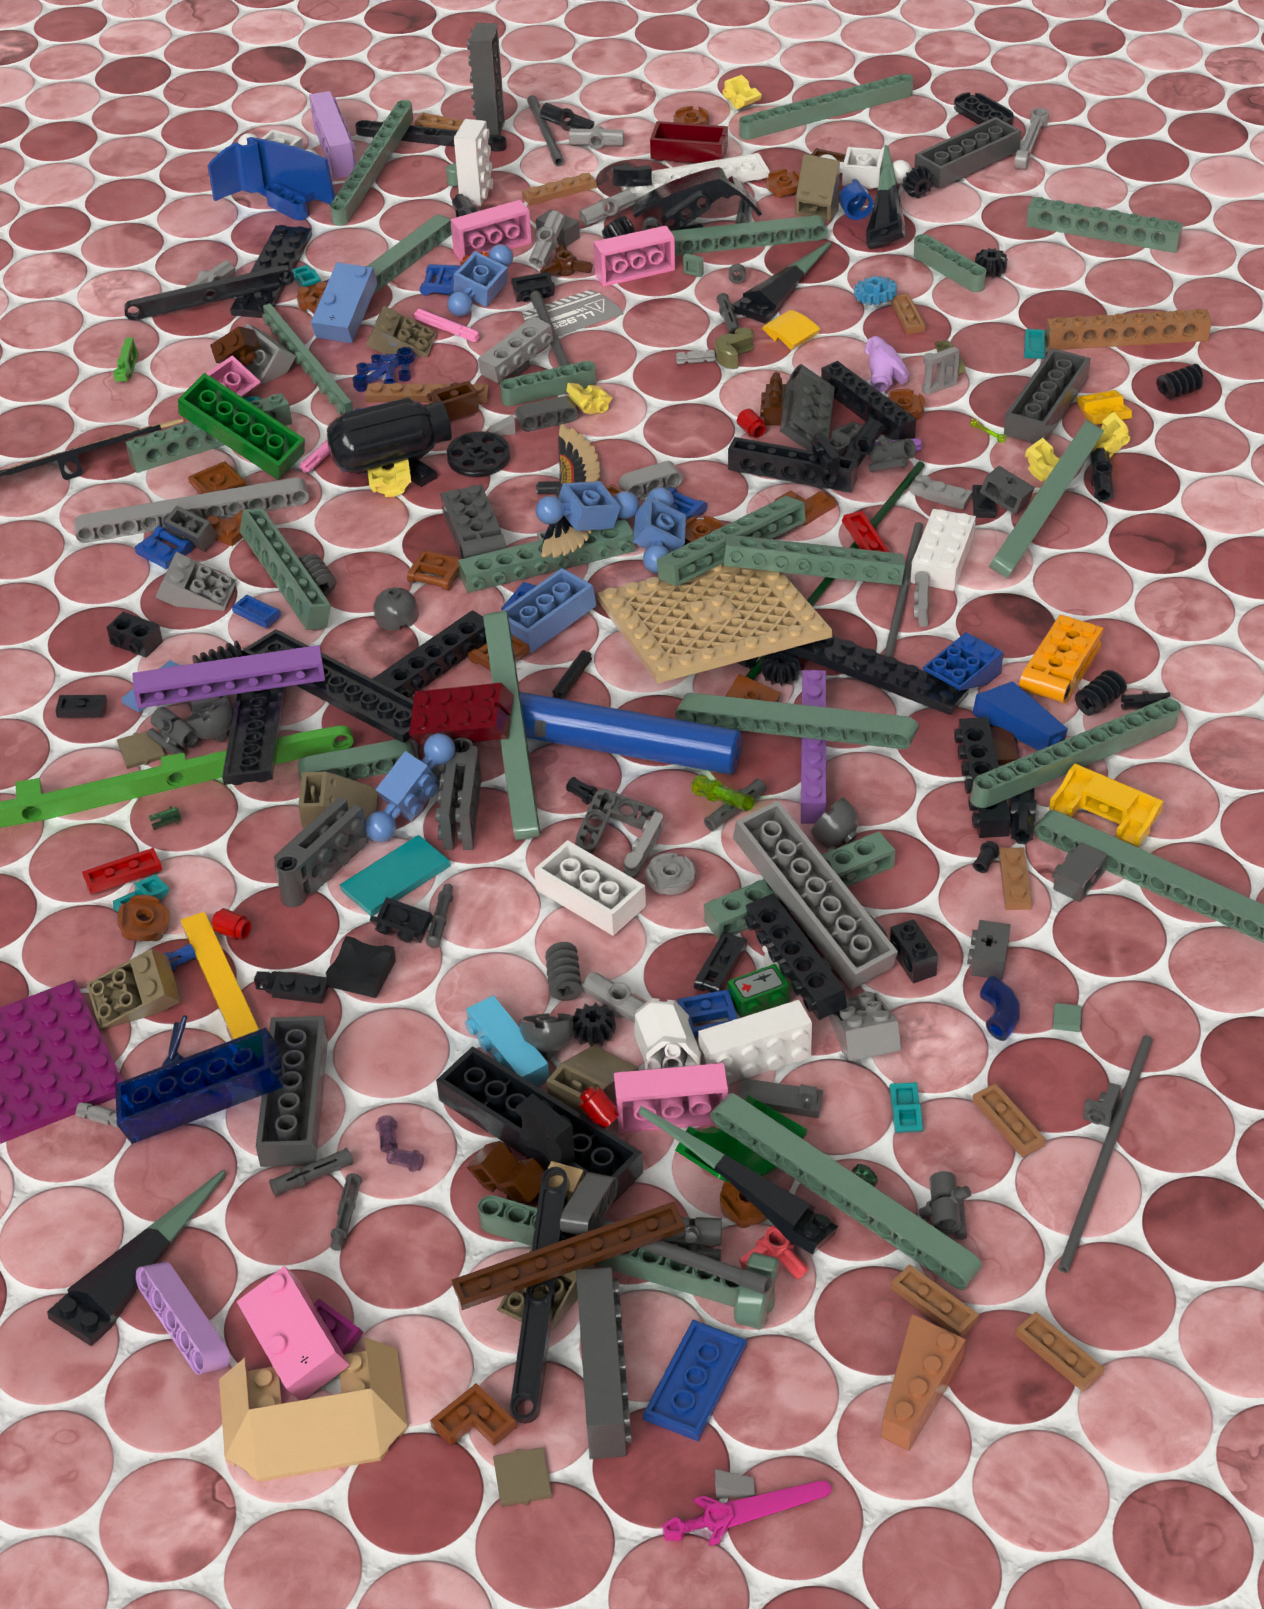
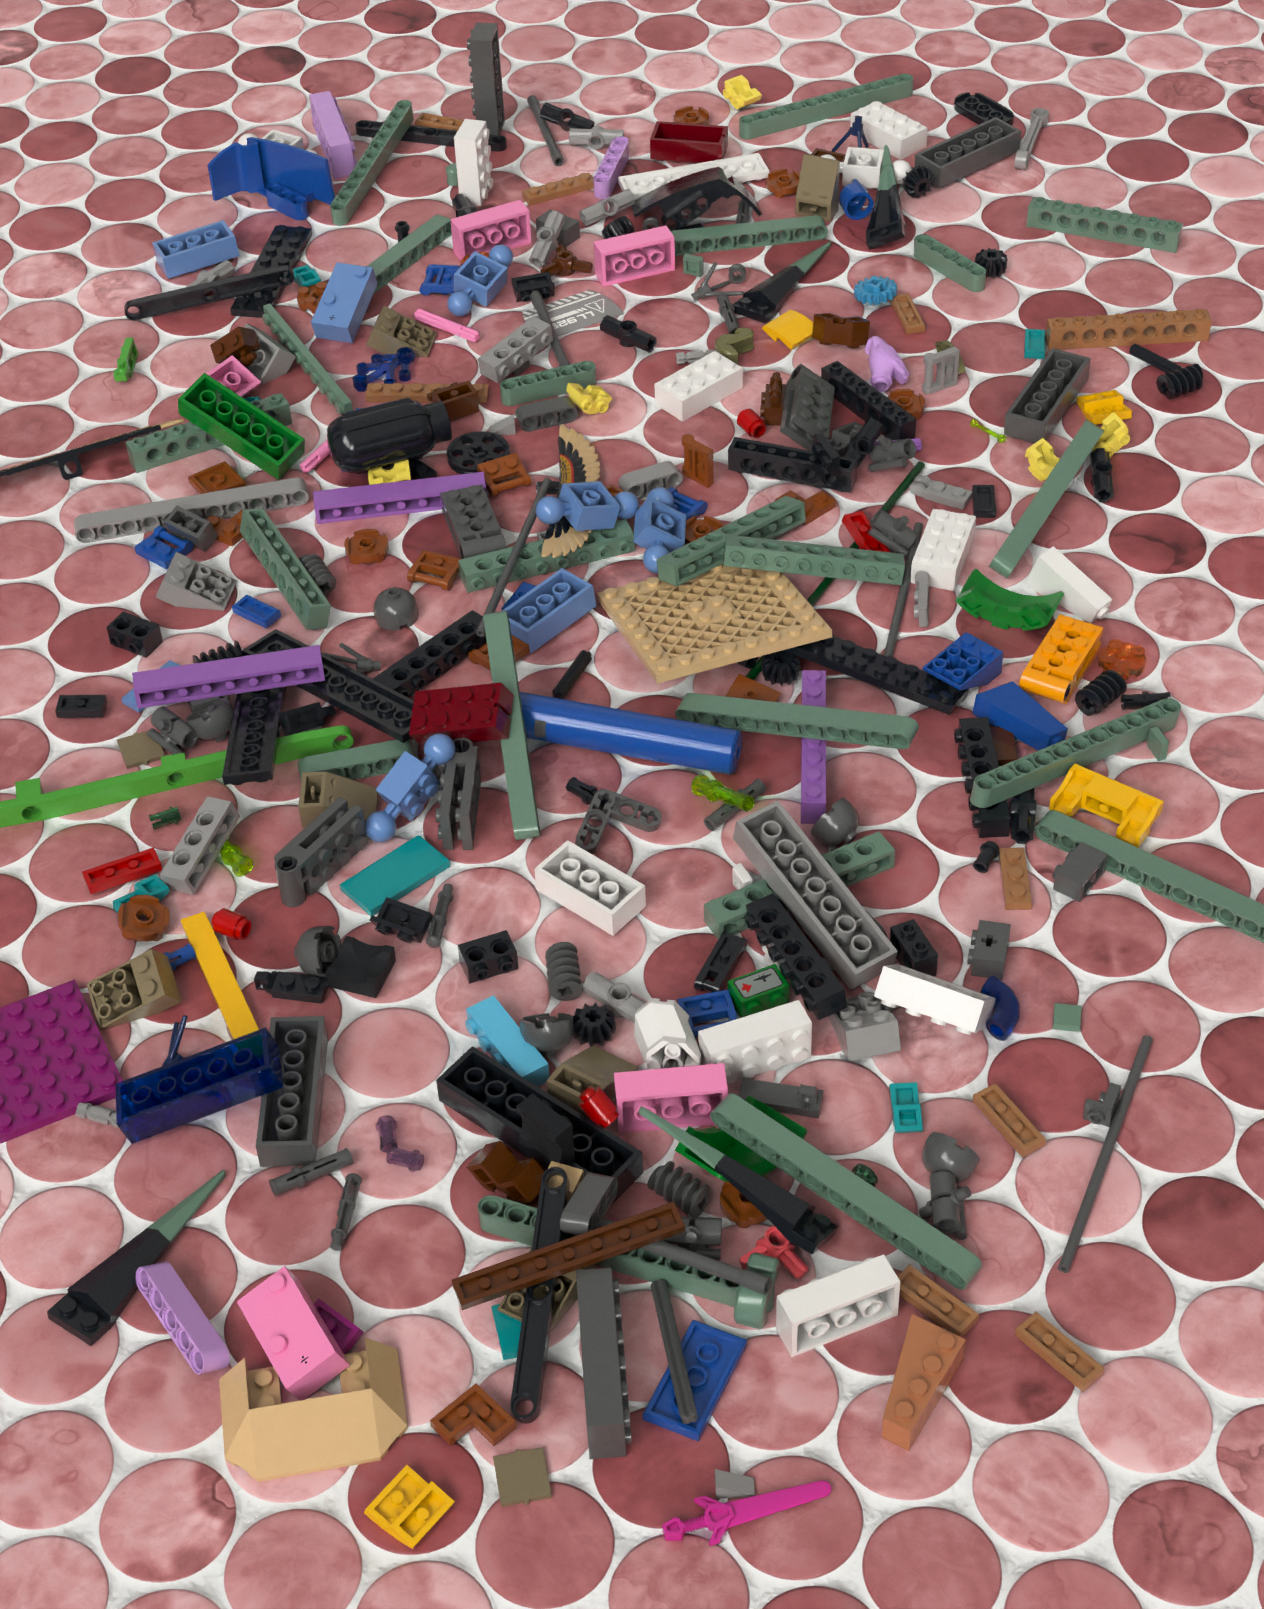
black slope [612,164,652,187] -> none
light grey hinge [624,811,664,879] -> none
light grey plate [645,852,696,895] -> none
dark grey brick [980,466,1035,515] -> none
none -> medium blue brick [152,220,240,279]
none -> light grey brick [160,796,240,895]
none -> clear neon green pin [219,840,253,877]
none -> black hinge [278,702,336,736]
none -> dark grey cylinder [294,926,342,977]
none -> medium lavender brick [313,472,487,524]
none -> dark grey plant [324,643,381,674]
none -> dark orange plate [344,529,389,565]
none -> yellow slope [364,1465,455,1549]
none -> black pin [395,221,410,243]
none -> black brick [458,930,519,984]
none -> dark grey piece [476,478,552,637]
none -> dark orange plate [477,453,531,497]
none -> teal tile [491,1304,522,1360]
none -> lavender beam [593,137,629,199]
none -> black piece [600,315,657,353]
none -> dark grey piece [647,1161,710,1218]
none -> dark grey axle [651,1279,698,1424]
none -> white brick [654,351,743,422]
none -> dark orange plate [681,434,714,488]
none -> dark grey plant [691,262,744,301]
none -> white tile [732,863,753,890]
none -> white brick [776,1254,900,1357]
none -> reddish brown brick [812,313,870,349]
none -> dark blue plant [832,116,869,152]
none -> white brick [850,101,927,160]
none -> dark grey pin [868,509,917,558]
none -> white brick [874,964,996,1035]
none -> dark grey cylinder [922,1132,980,1183]
none -> green panel [955,569,1064,631]
none -> white slope [1026,546,1112,623]
none -> clear orange plate [1098,639,1146,680]
none -> black axle [1129,344,1182,373]
none -> sand green tile [1147,726,1169,761]

